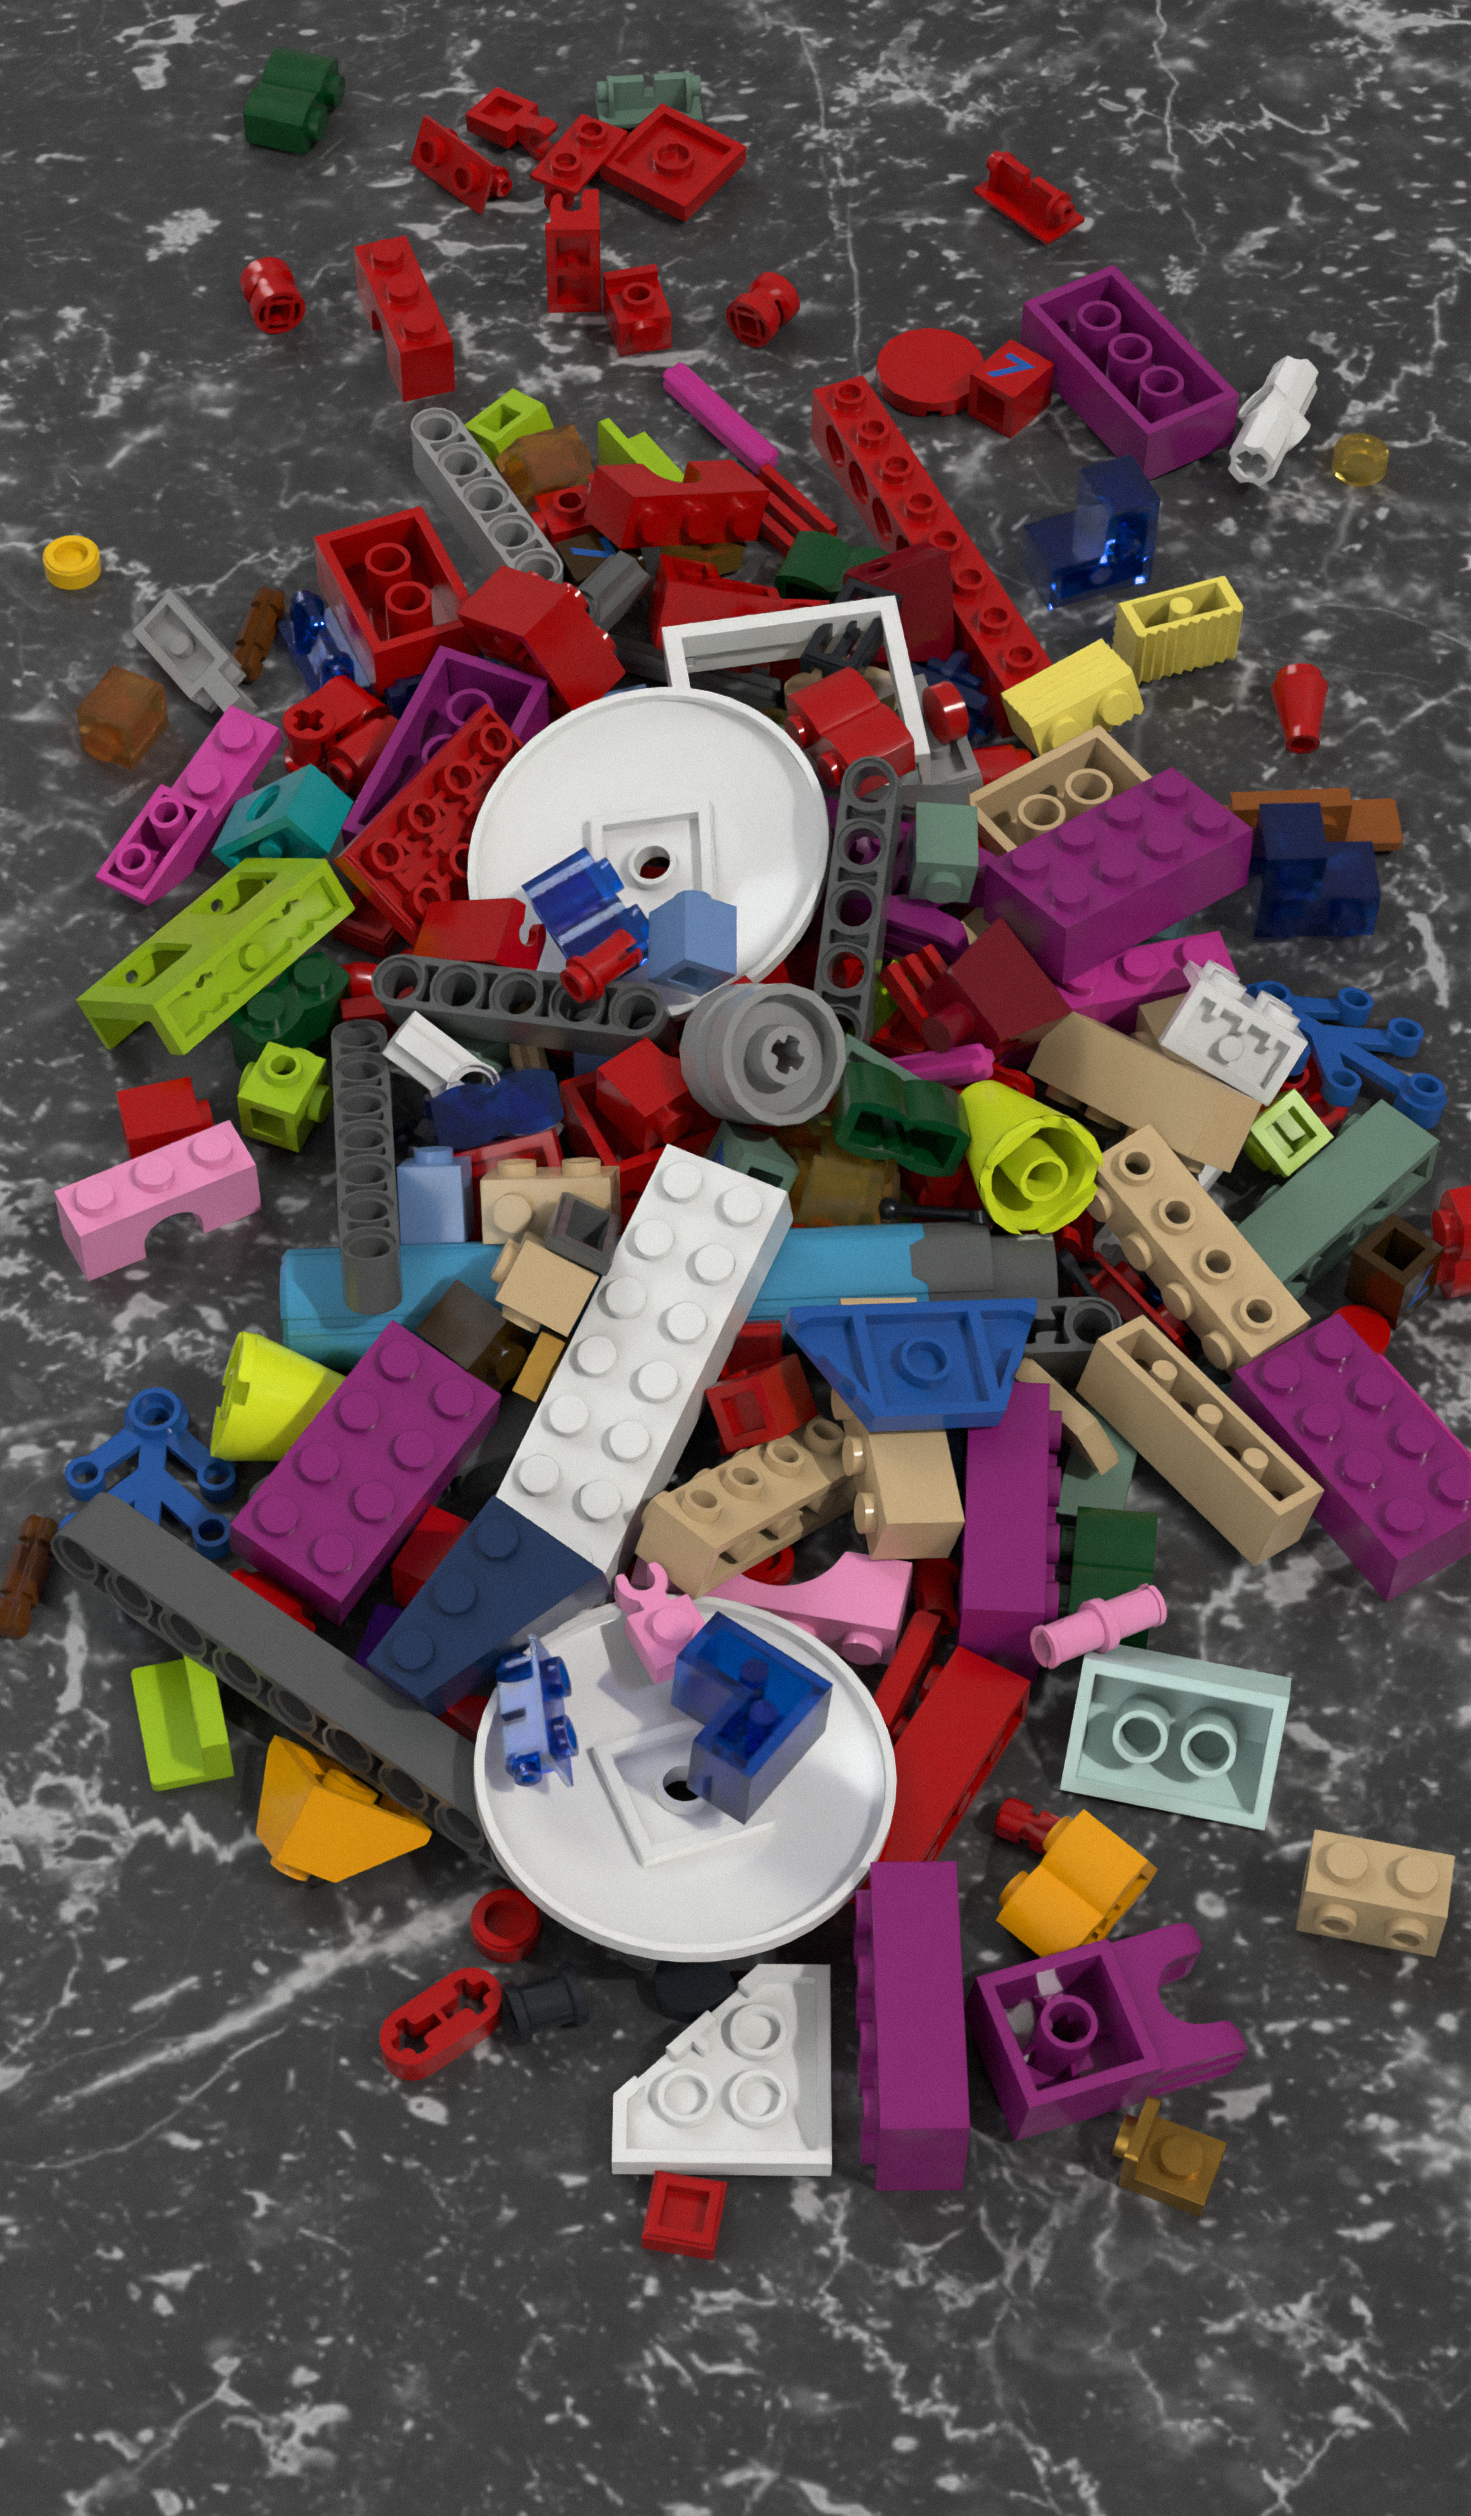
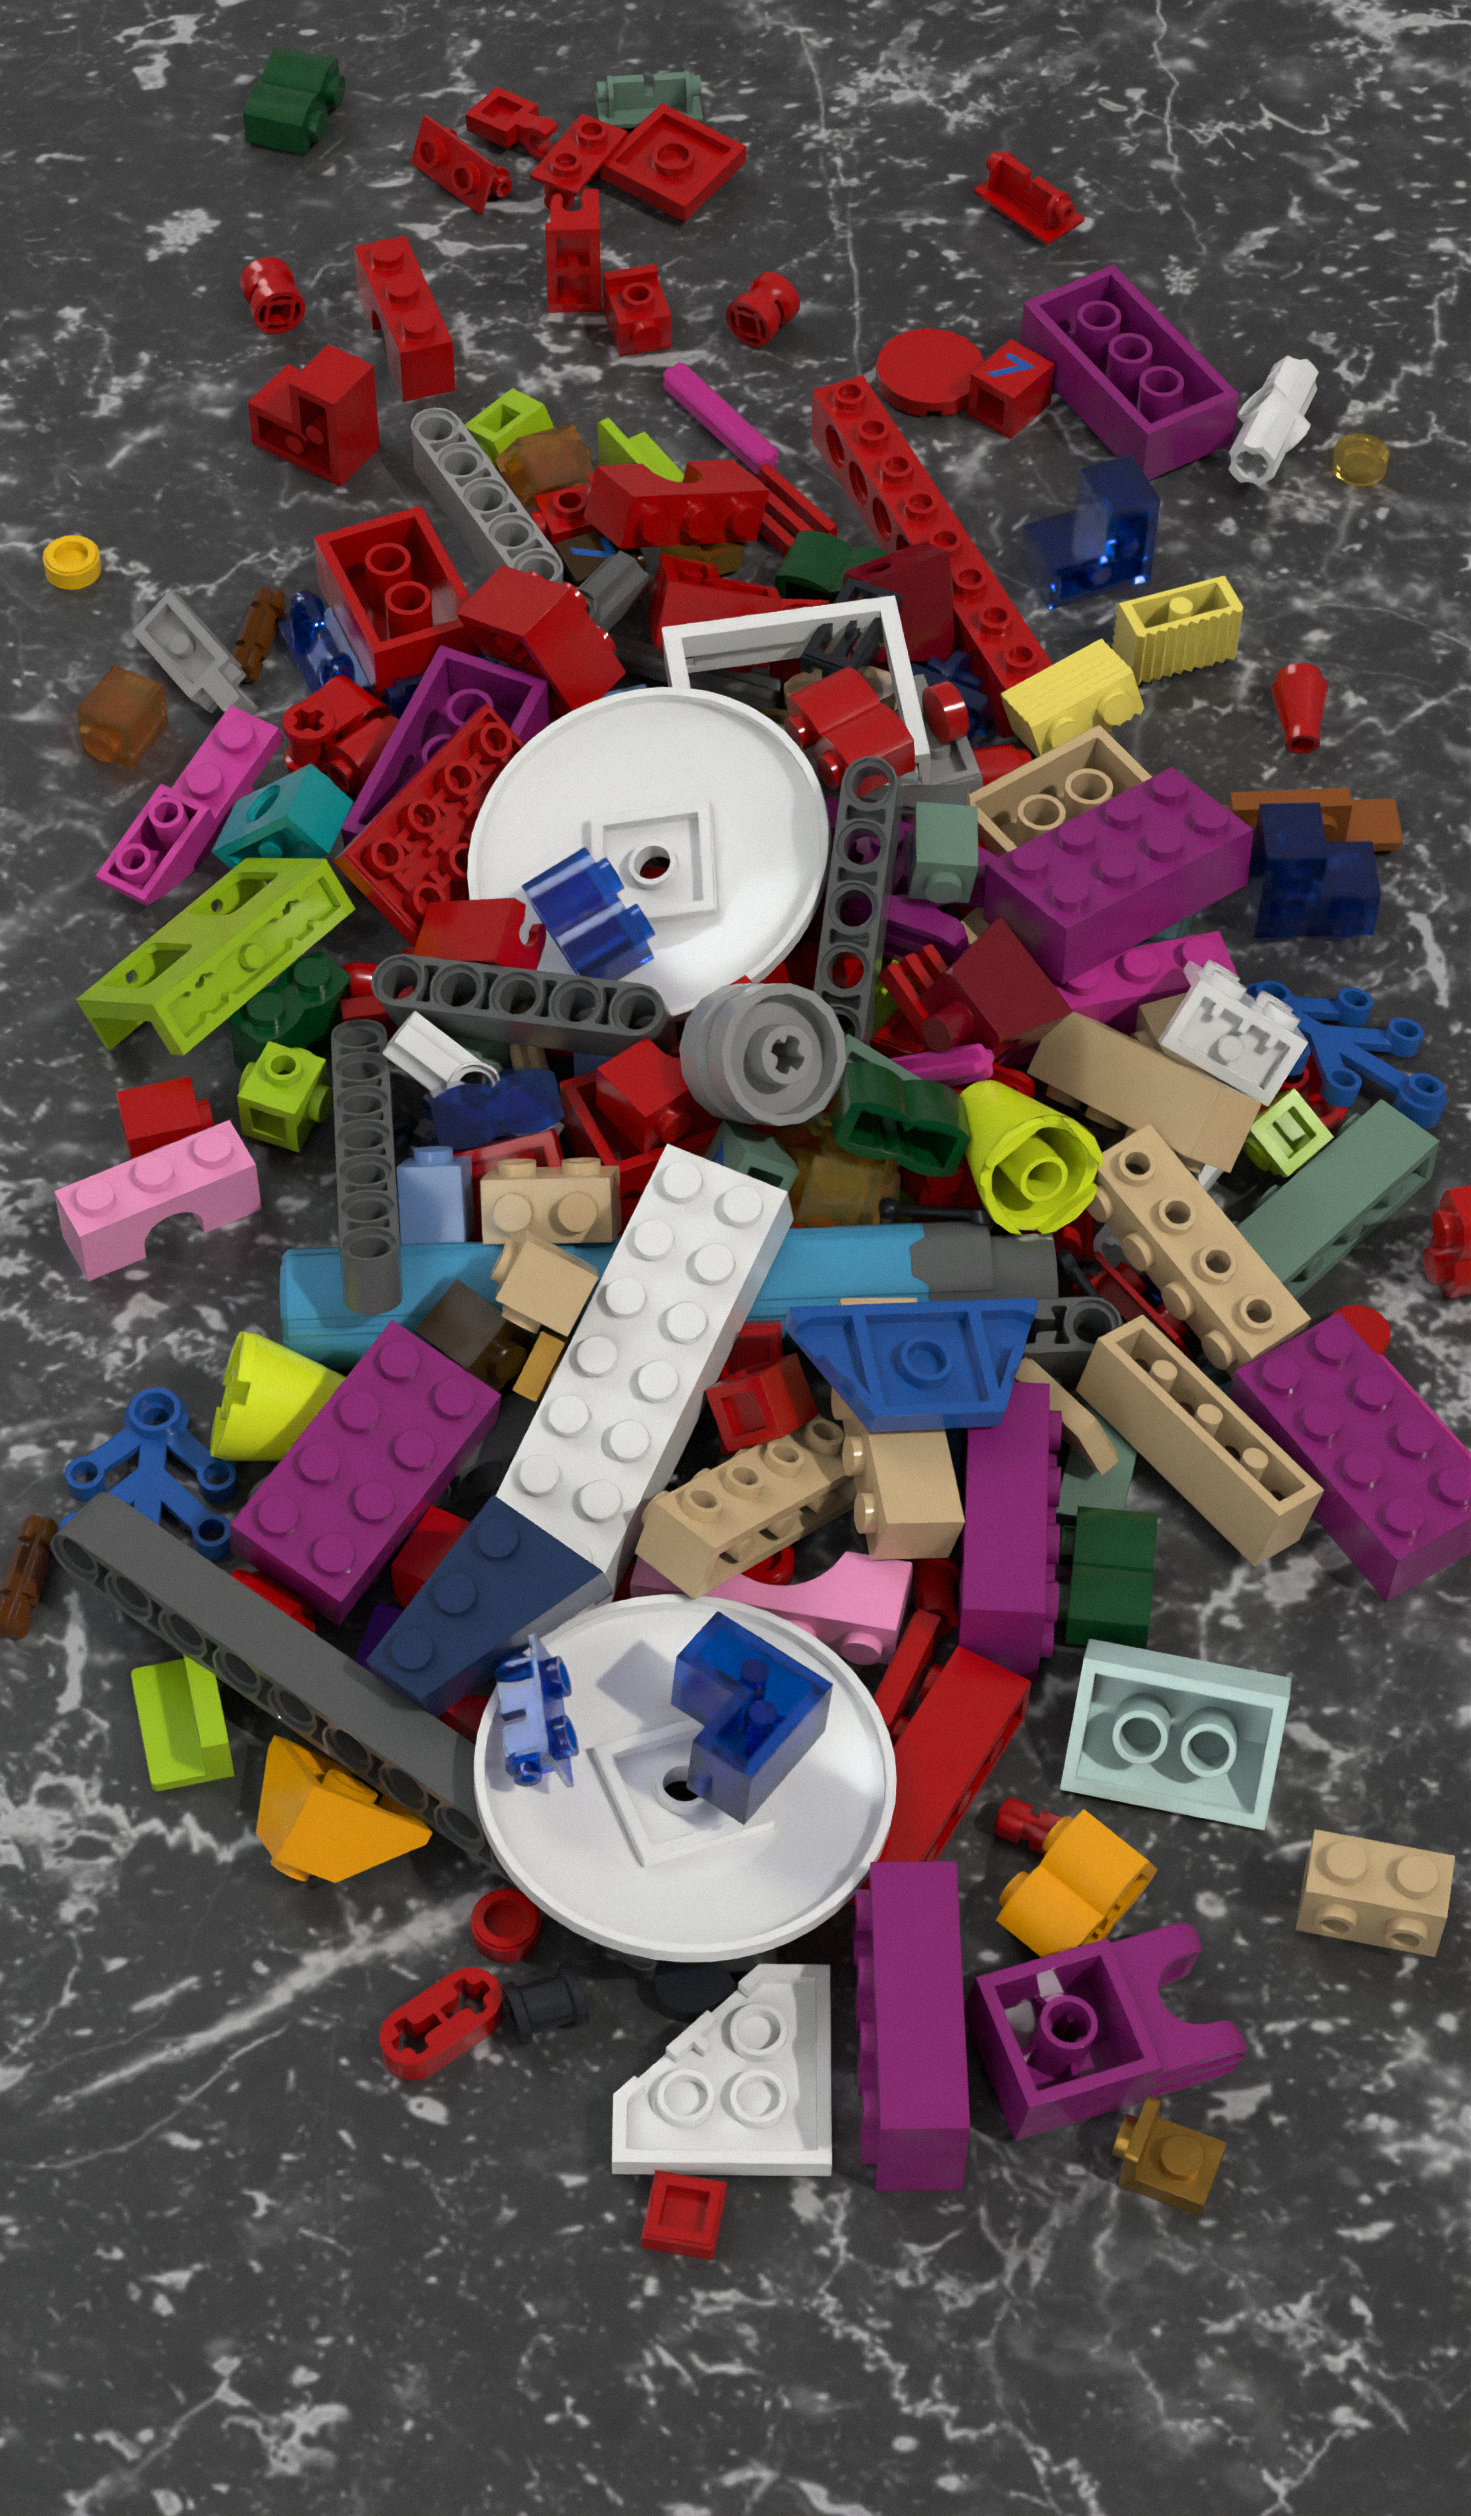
red tile [332,889,402,959] -> none
dark grey slope [542,1192,622,1276] -> none
red pin [560,929,643,1003] -> none
bright pink plate [614,1562,719,1685] -> none
medium blue brick [648,890,737,997] -> none
bright pink pin [1030,1583,1167,1669] -> none
dark brown brick [1344,1213,1444,1331] -> none
none -> red brick [248,344,380,487]

